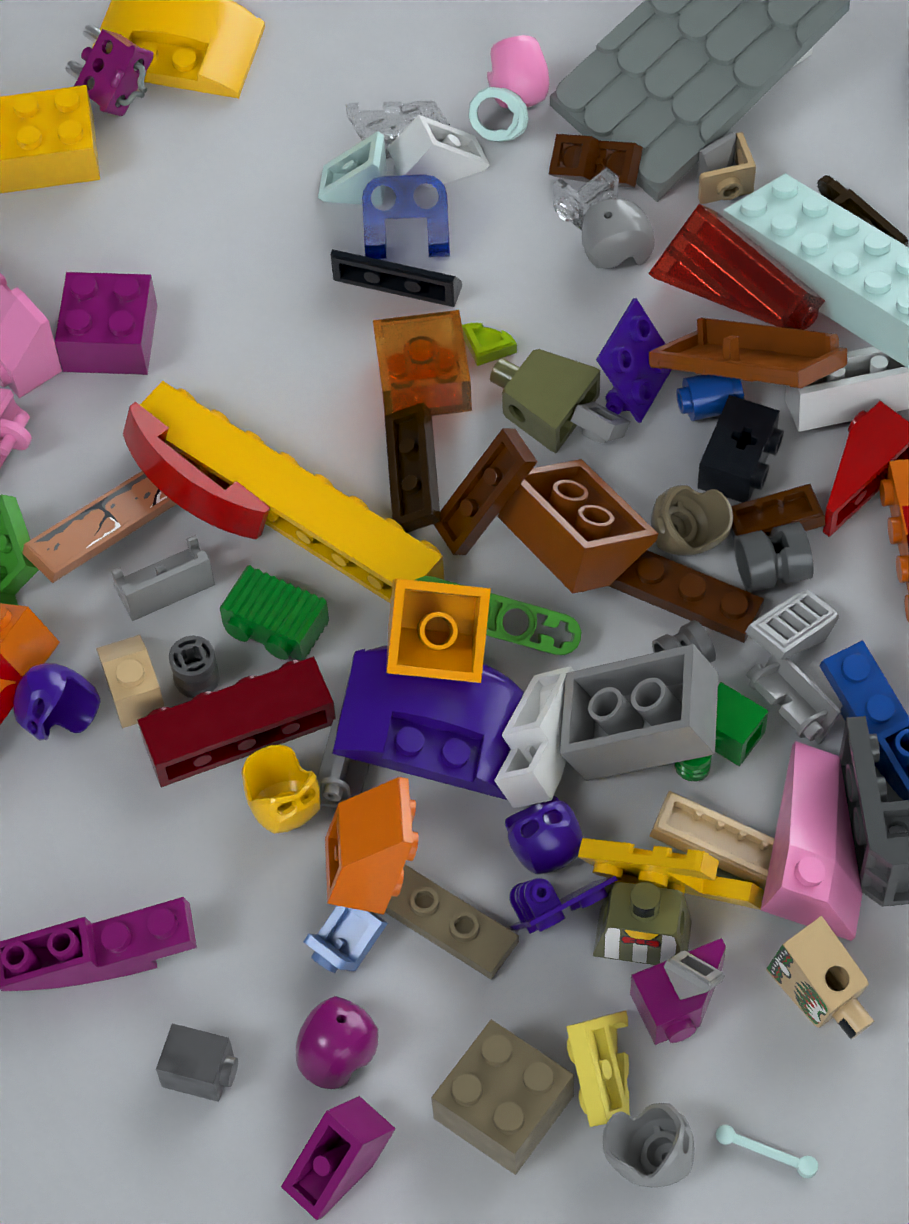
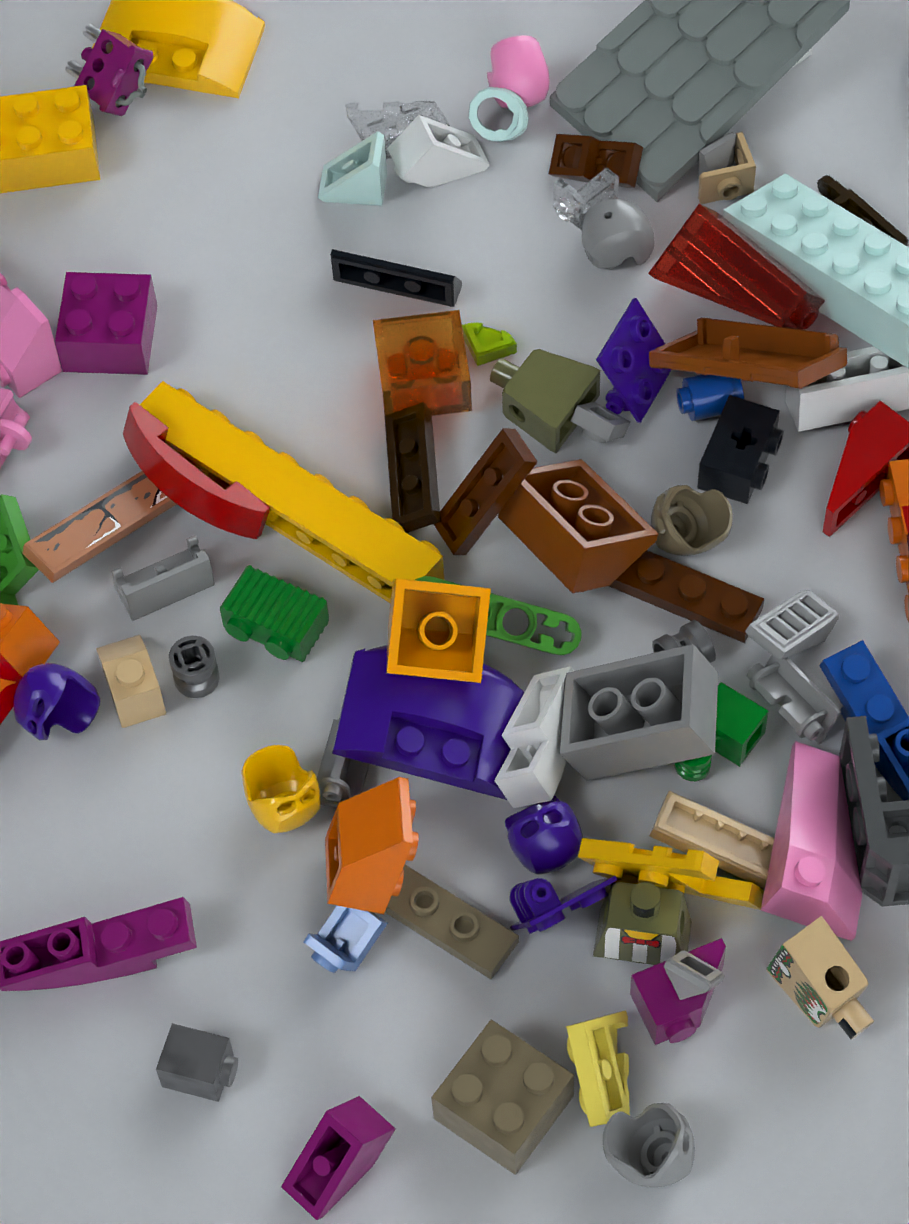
dark red brick [137,656,336,787] -> none
magenta helmet [296,996,378,1089] -> none
clear blue piece [362,174,450,260] -> none
light aqua hinge [715,1124,818,1178] -> none
reddish brown plate [731,484,825,539] -> none
dark grey wheel [734,521,814,593] -> none

